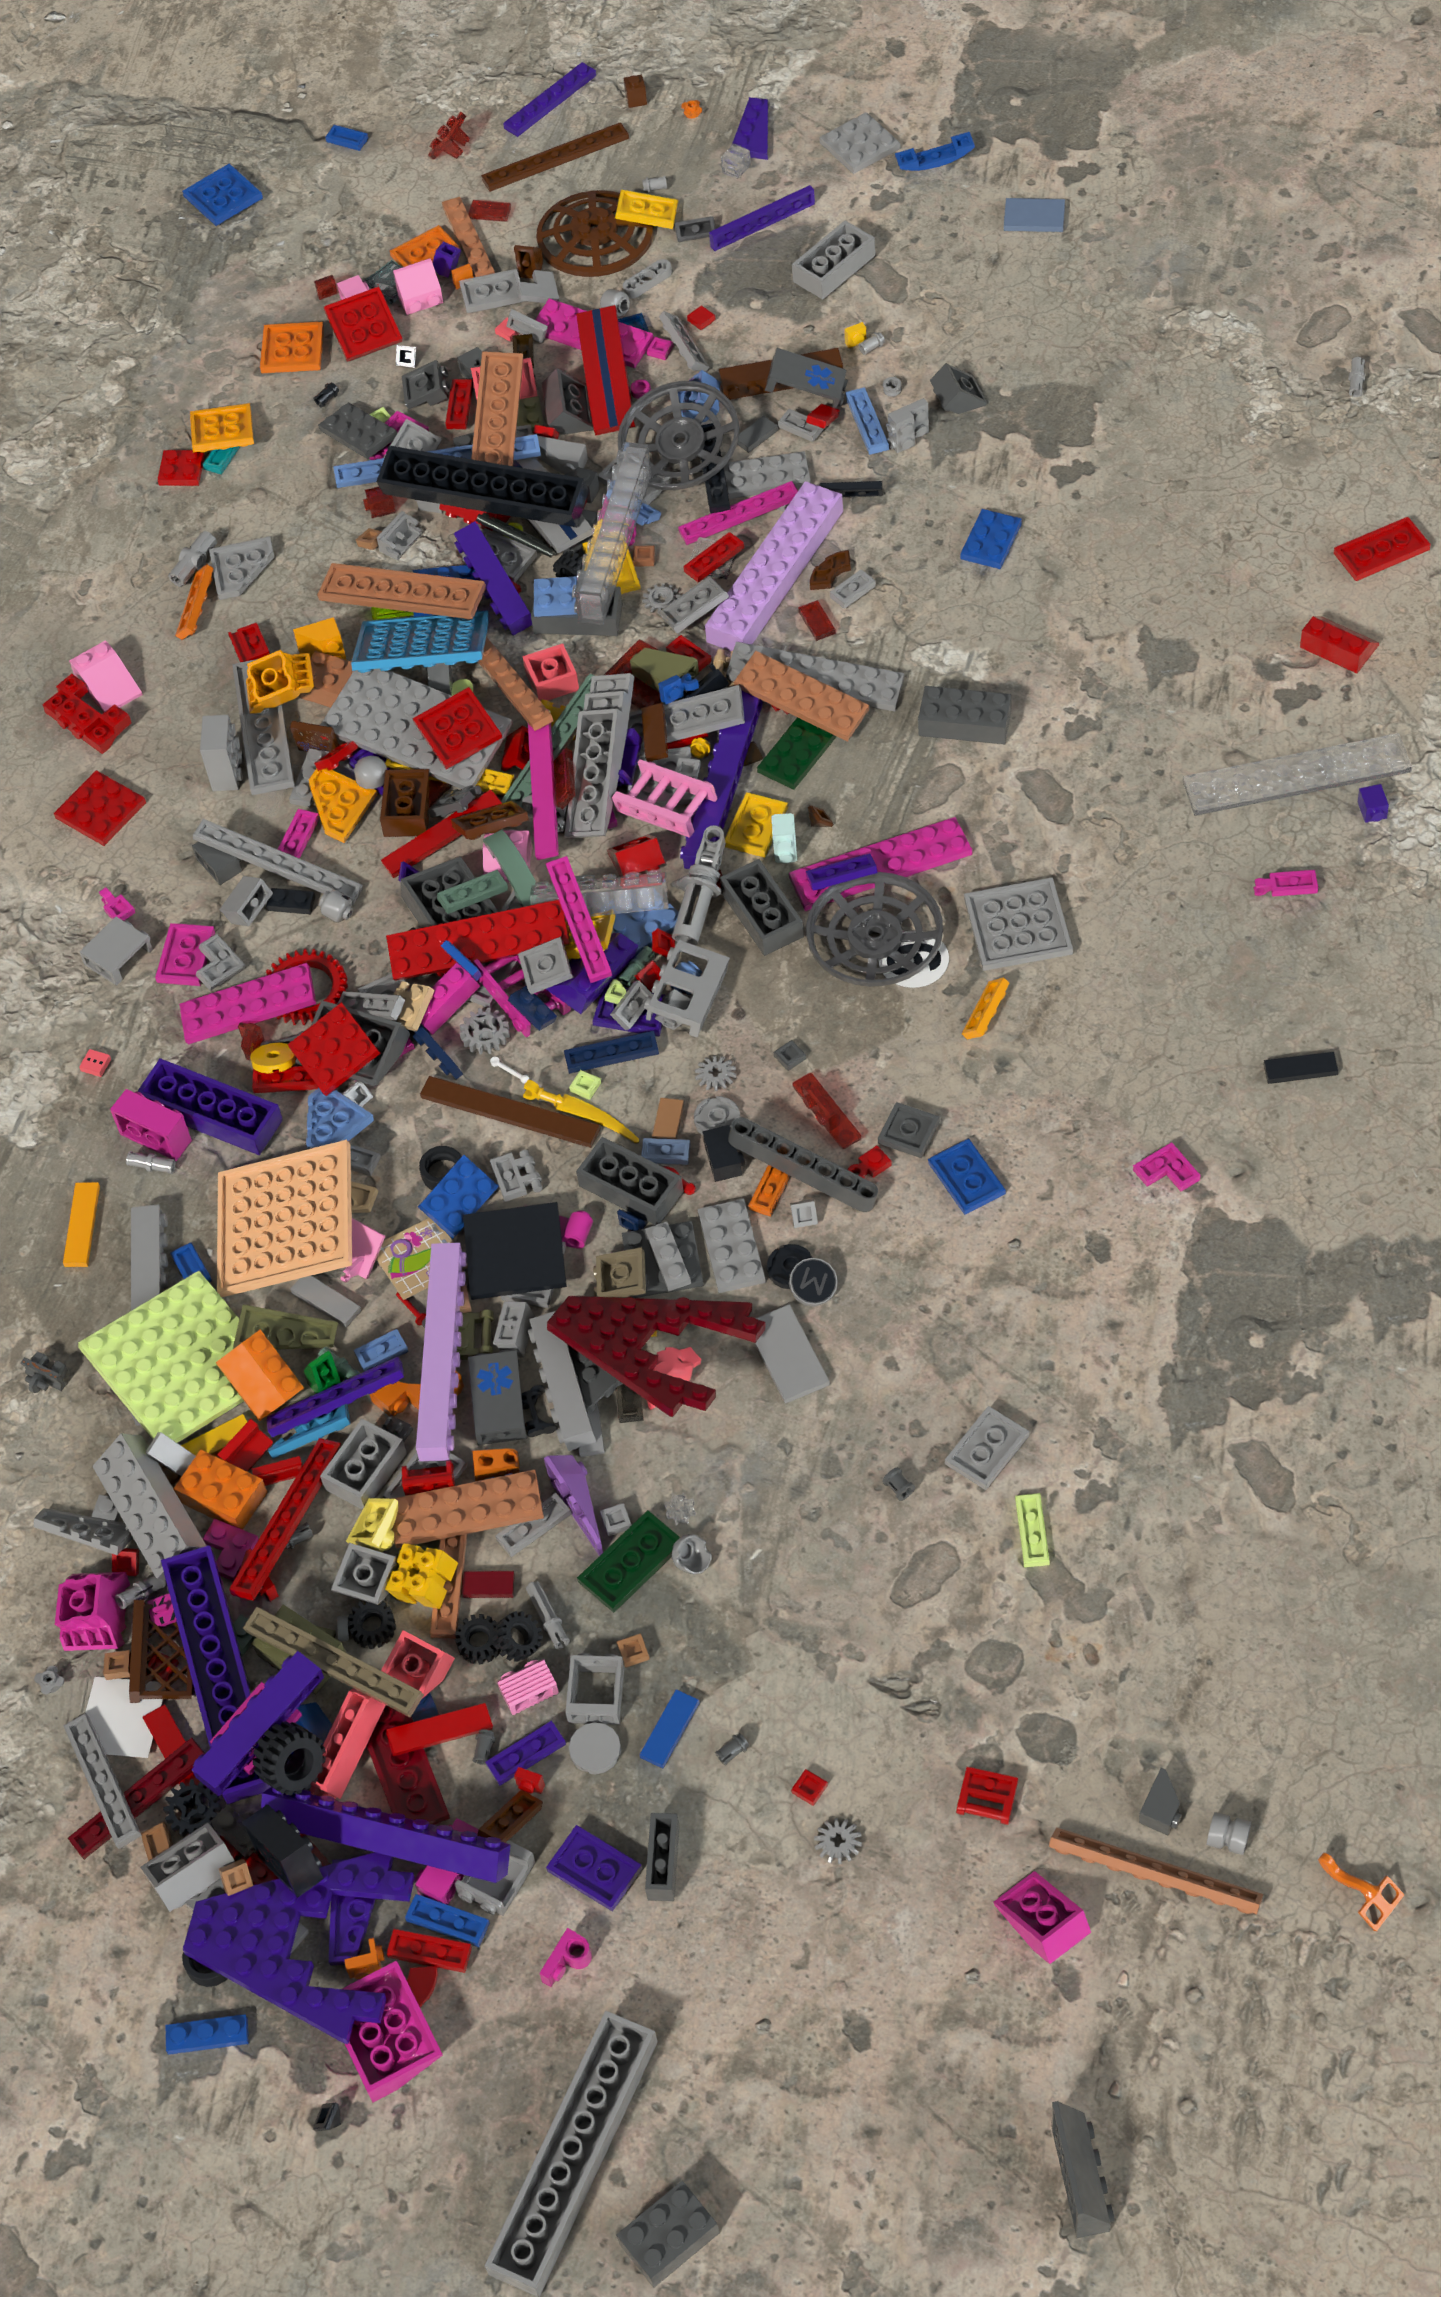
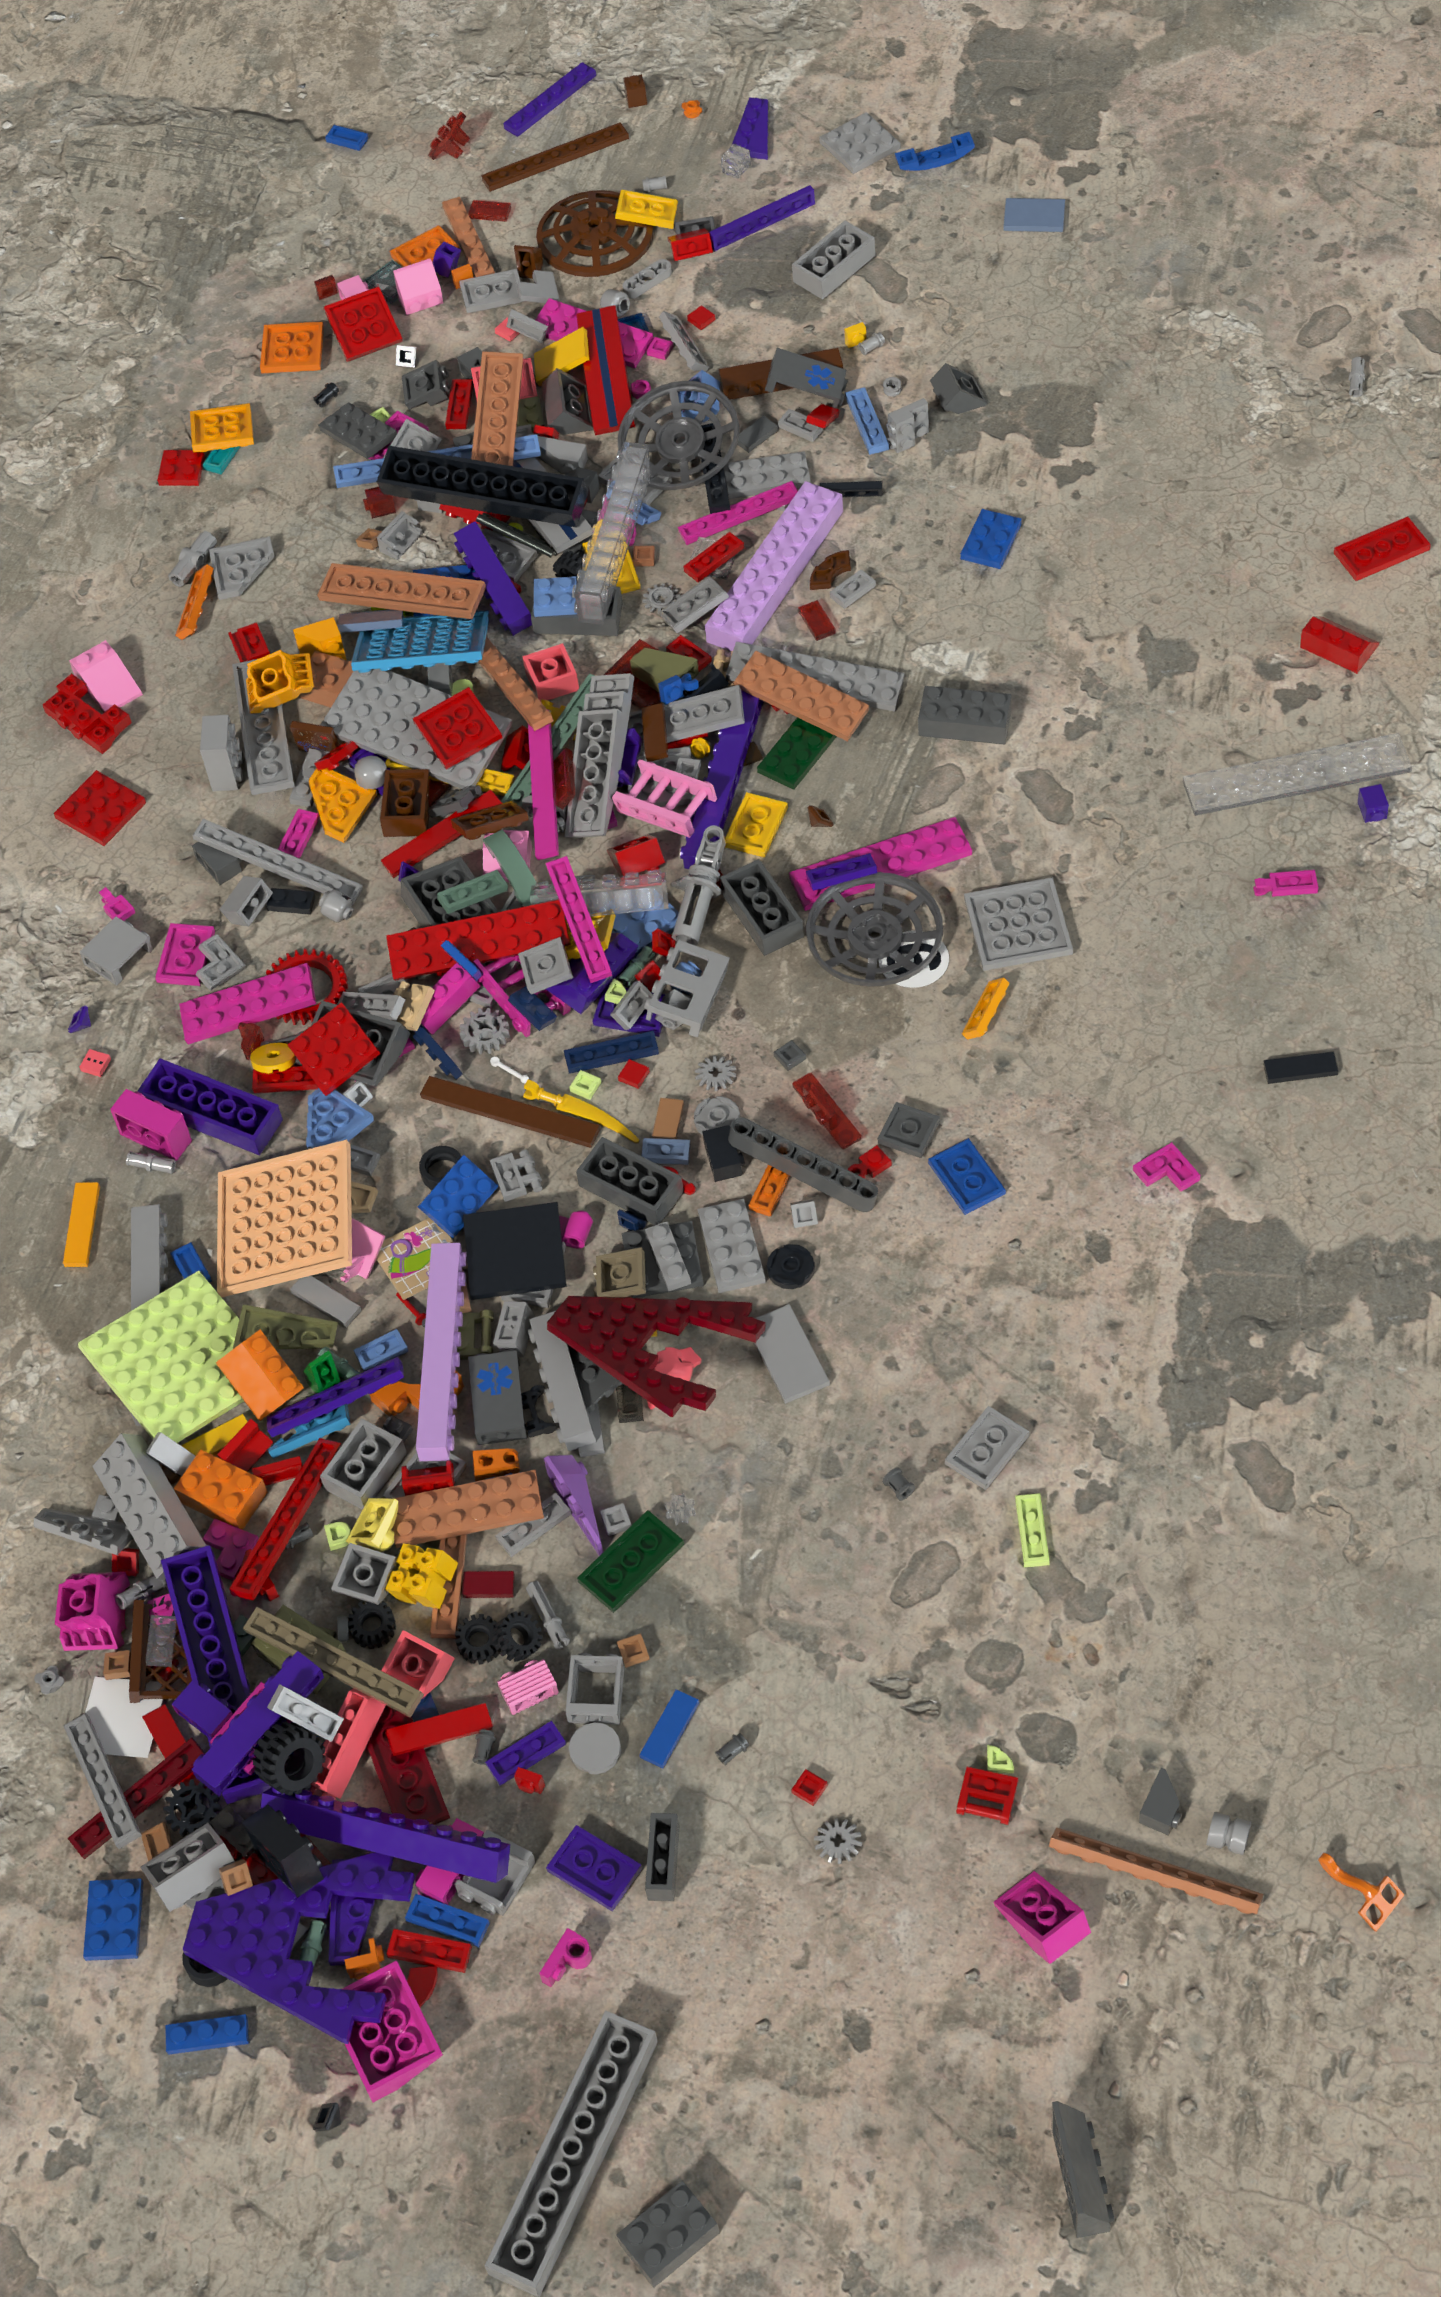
dark grey hips [21,1351,68,1393] -> none
blue plate [182,164,263,226] -> none
reddish brown plate [477,1790,543,1843] -> none
dark brown plate [512,334,534,368] -> none
light grey hair [672,1534,712,1575] -> none
light aqua brick [771,813,797,863] -> none
black tile [789,1258,838,1307] -> none
none -> dark purple slope [68,1005,91,1033]
none -> blue plate [83,1878,144,1961]
none -> clear plate [146,1615,177,1667]
none -> dark purple brick [172,1680,233,1740]
none -> light grey plate [267,1684,344,1742]
none -> sand green pin [299,1920,328,1969]
none -> yellowish green tile [324,1522,351,1551]
none -> sand blue tile [338,609,403,633]
none -> yellow tile [534,327,589,386]
none -> red tile [618,1059,650,1089]
none -> red panel [668,228,713,261]
none -> yellowish green tile [987,1745,1014,1773]

